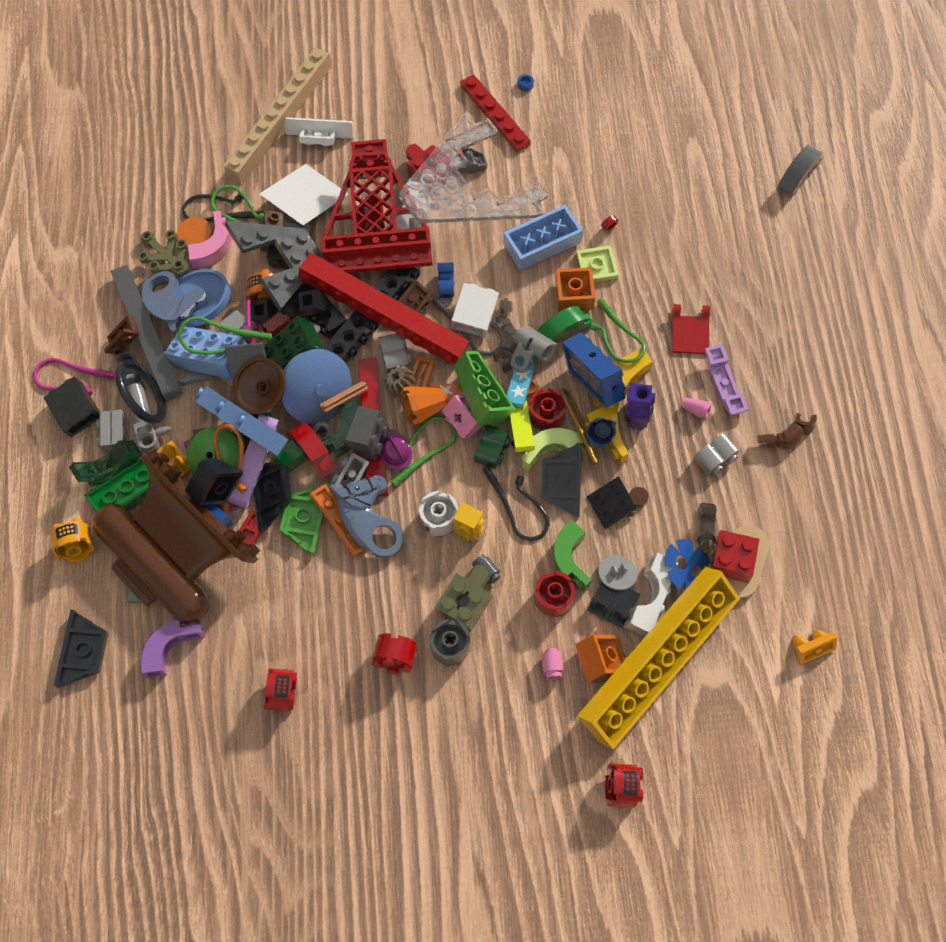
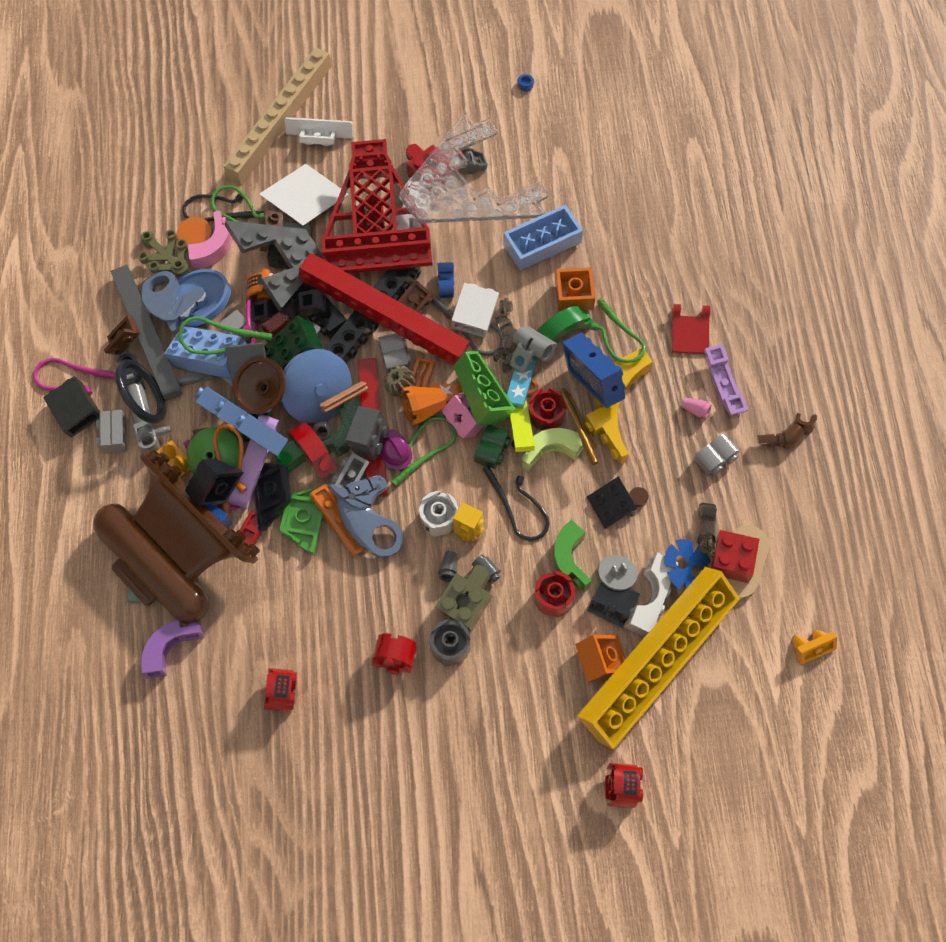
light orange brick [50,518,94,563] -> none
black wing [54,610,108,688] -> none
clear green arch [69,440,142,486] -> none
green tile [84,459,149,513] -> none
red plate [460,74,531,152] -> none
black wing [541,442,582,517] -> none
bright pink brick [541,648,564,680] -> none
yellowish green tile [576,245,619,283] -> none
dark blue hair [586,417,617,448] -> none
red tile [601,215,619,231] -> none
dark purple piece [624,383,655,430] -> none
dark grey arch [777,145,824,194] -> none
none -> dark grey cone [438,551,458,582]

